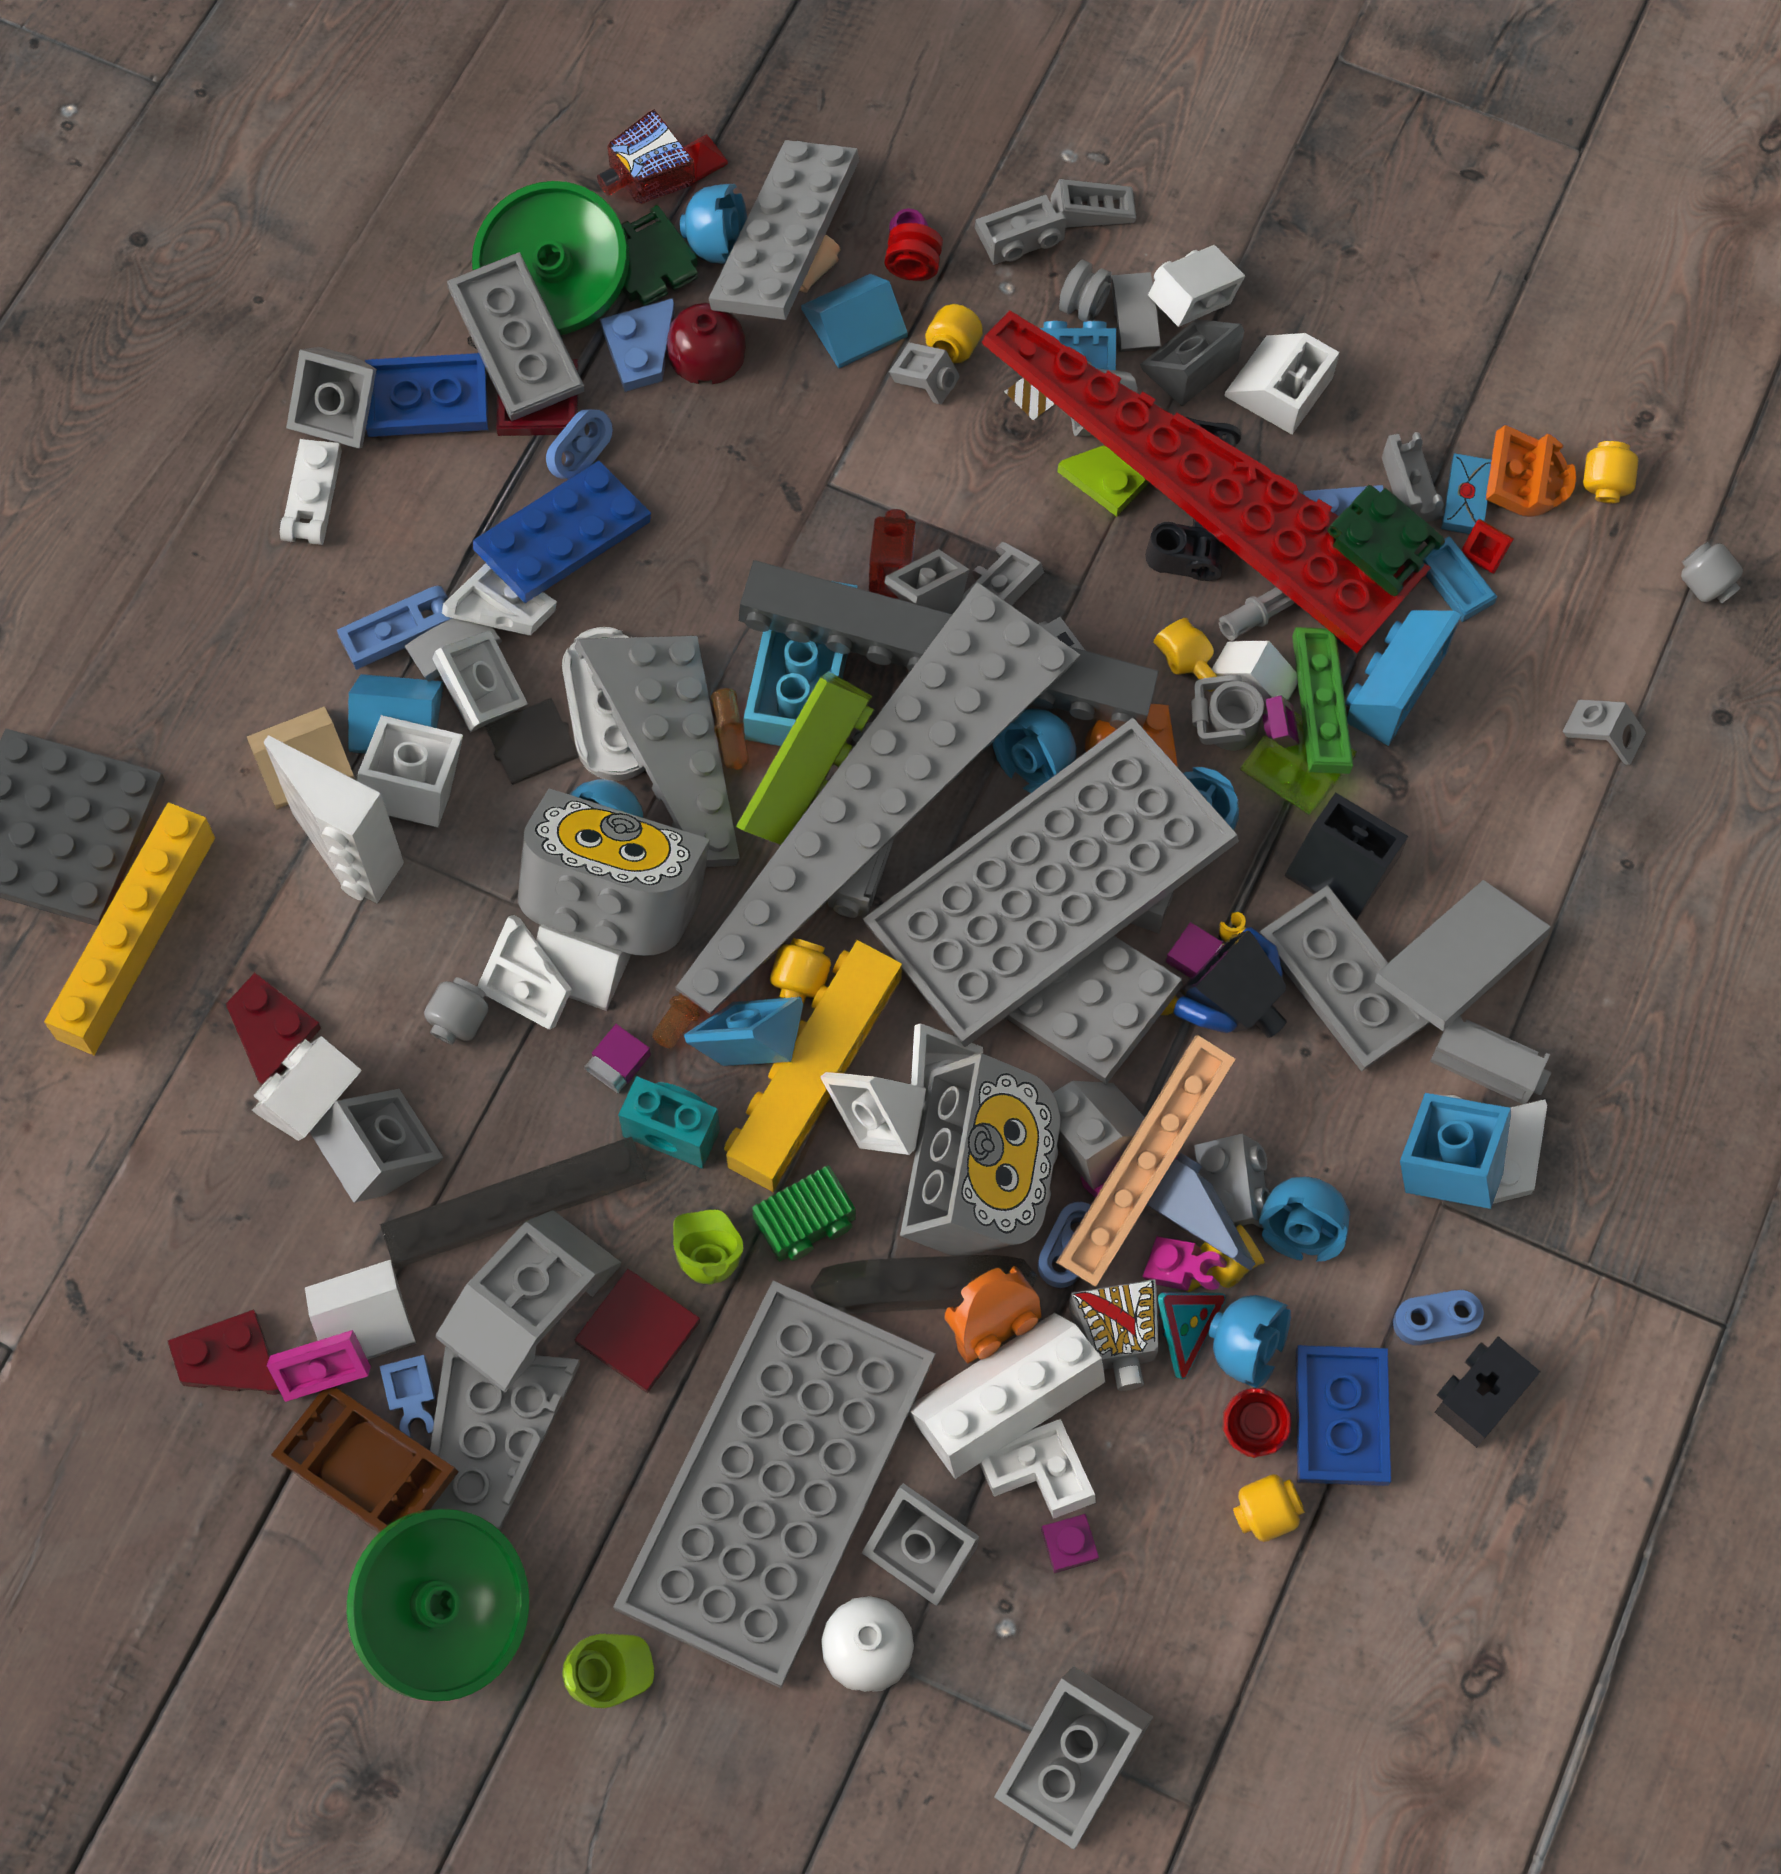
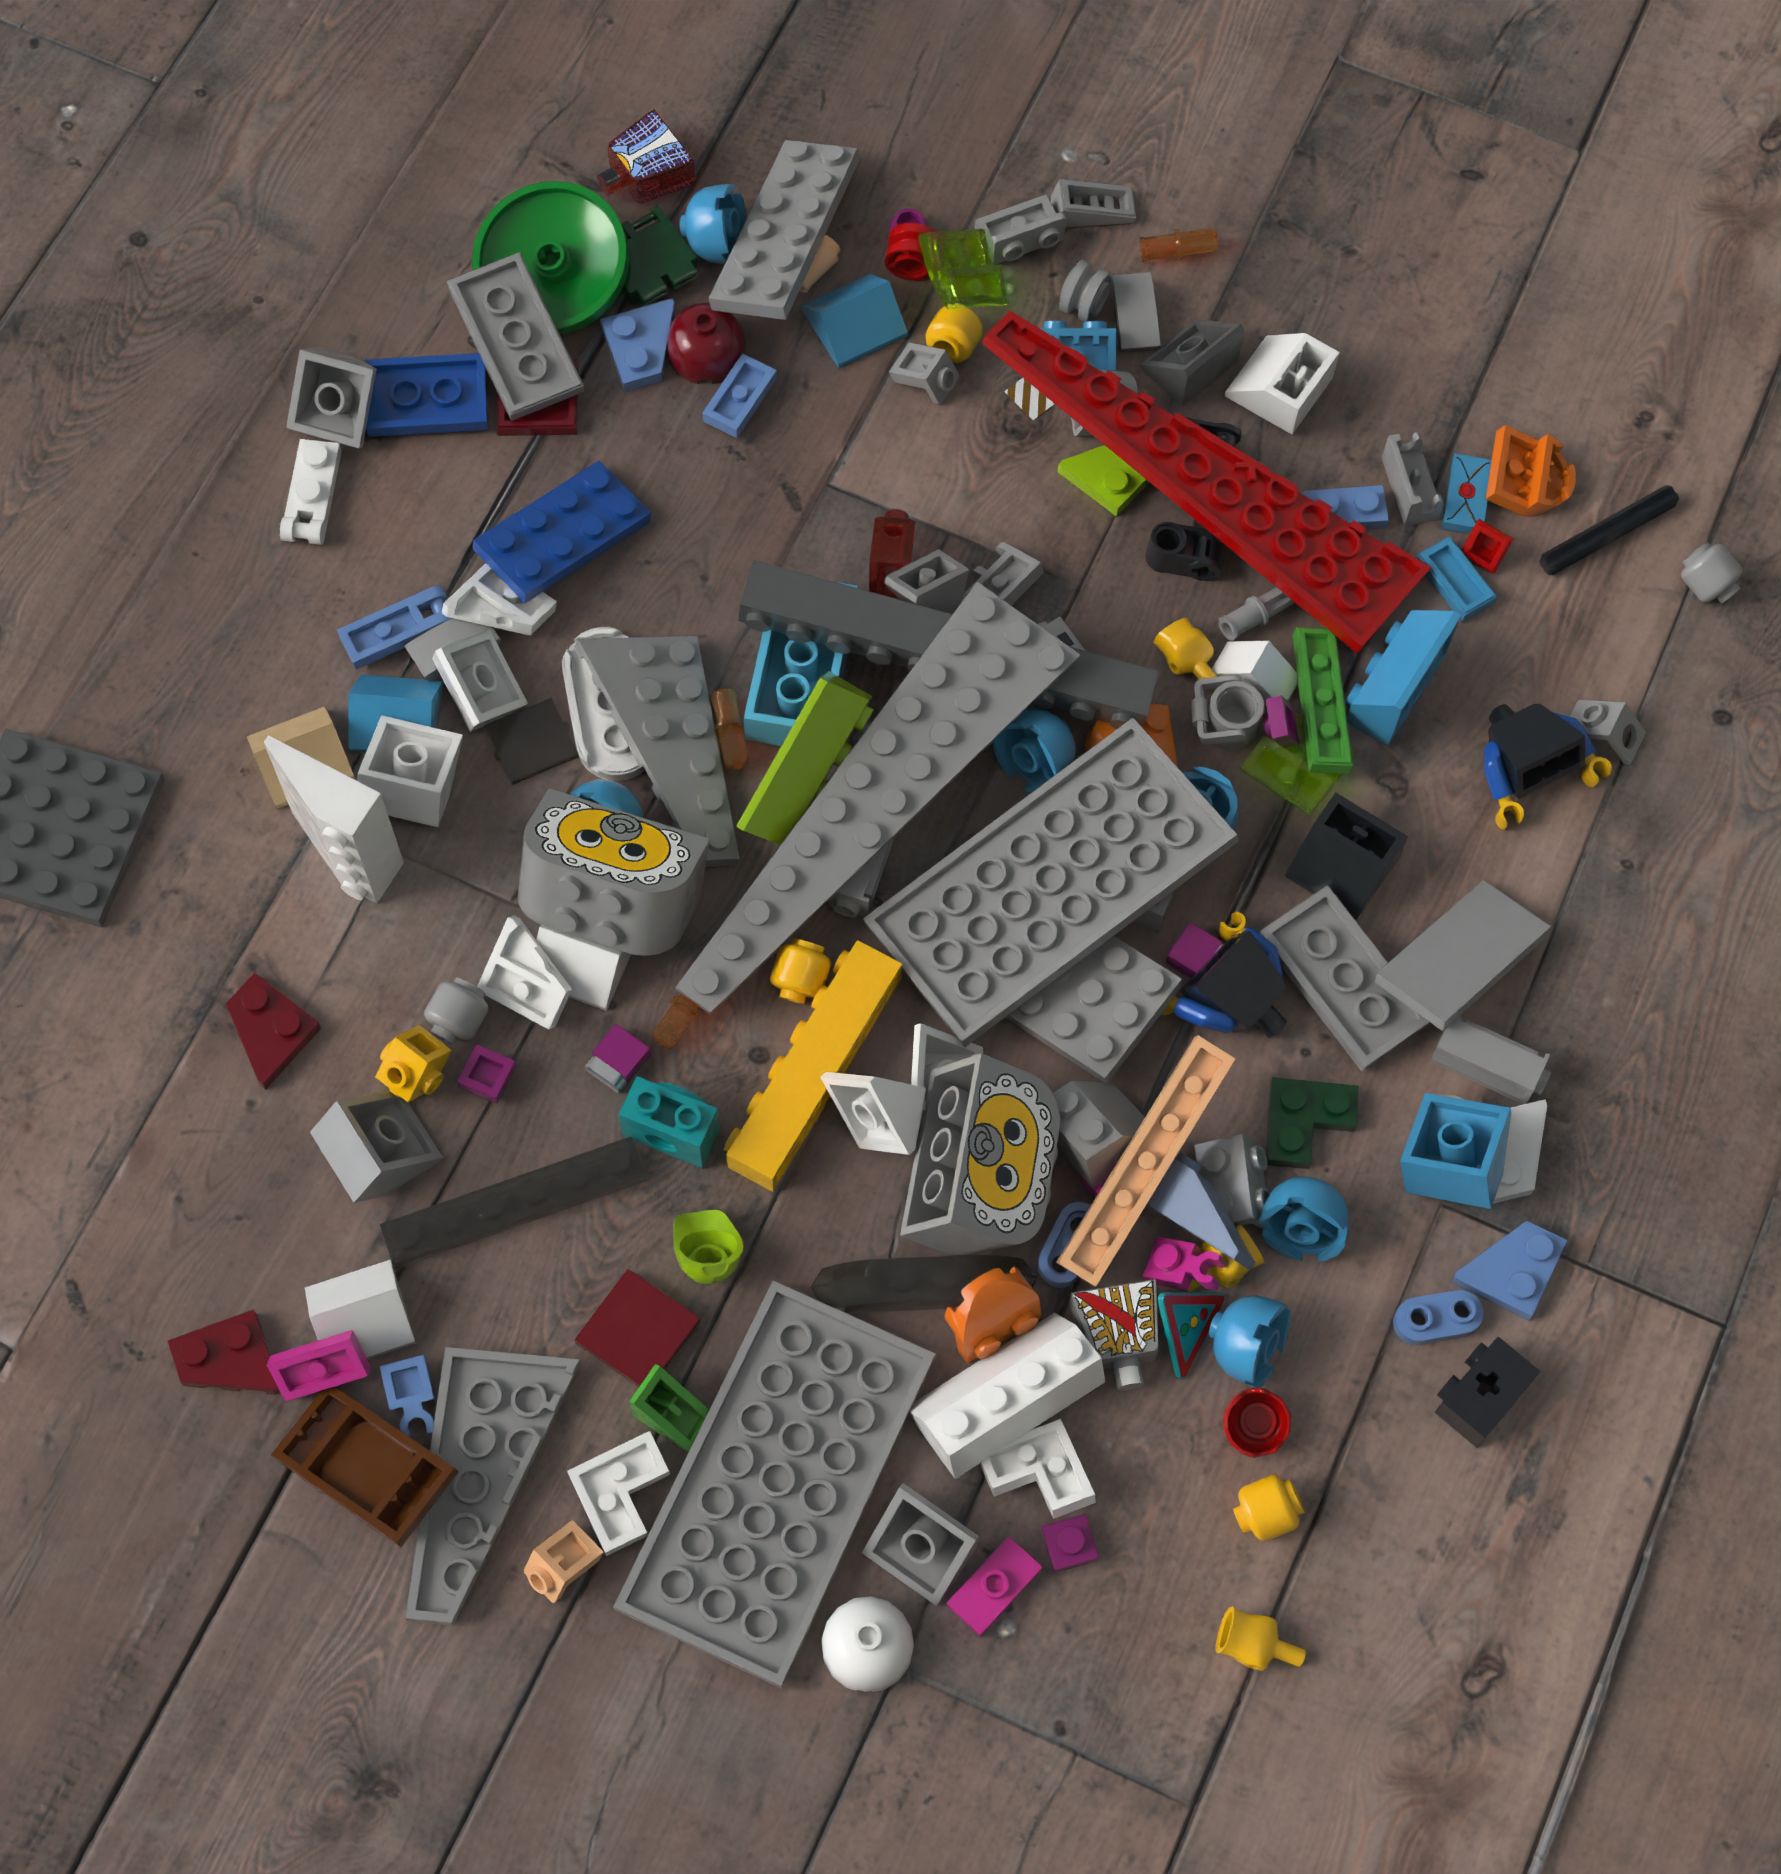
yellow brick [44,802,215,1056] -> none
white slope [252,1036,362,1141] -> none
green dish [346,1509,529,1702] -> none
light grey slope [436,1210,621,1392] -> none
medium blue plate [546,409,613,479] -> none
lime piece [562,1634,654,1708] -> none
red slope [675,134,728,182] -> none
dark azure slope [684,997,803,1066] -> none
green brick [752,1165,856,1262] -> none
light grey slope [994,1666,1154,1850] -> none
white brick [1148,245,1245,327] -> none
blue plate [1296,1345,1391,1486] -> none
dark green plate [1327,485,1445,596] -> none
yellow head [1583,441,1639,503] -> none
none -> yellow brick [375,1025,452,1102]
none -> magenta plate [457,1044,517,1104]
none -> light nougat bracket [524,1520,604,1603]
none -> white plate [567,1431,670,1556]
none -> bright green slope [629,1364,709,1452]
none -> medium blue plate [702,353,777,438]
none -> clear neon green slope [918,229,1008,310]
none -> dark pink plate [946,1536,1043,1637]
none -> clear orange axle [1139,228,1218,263]
none -> yellow piece [1216,1606,1306,1671]
none -> dark green plate [1266,1077,1359,1169]
none -> medium blue wing [1451,1221,1567,1321]
none -> black torso [1483,704,1612,830]
none -> black axle [1539,485,1679,575]

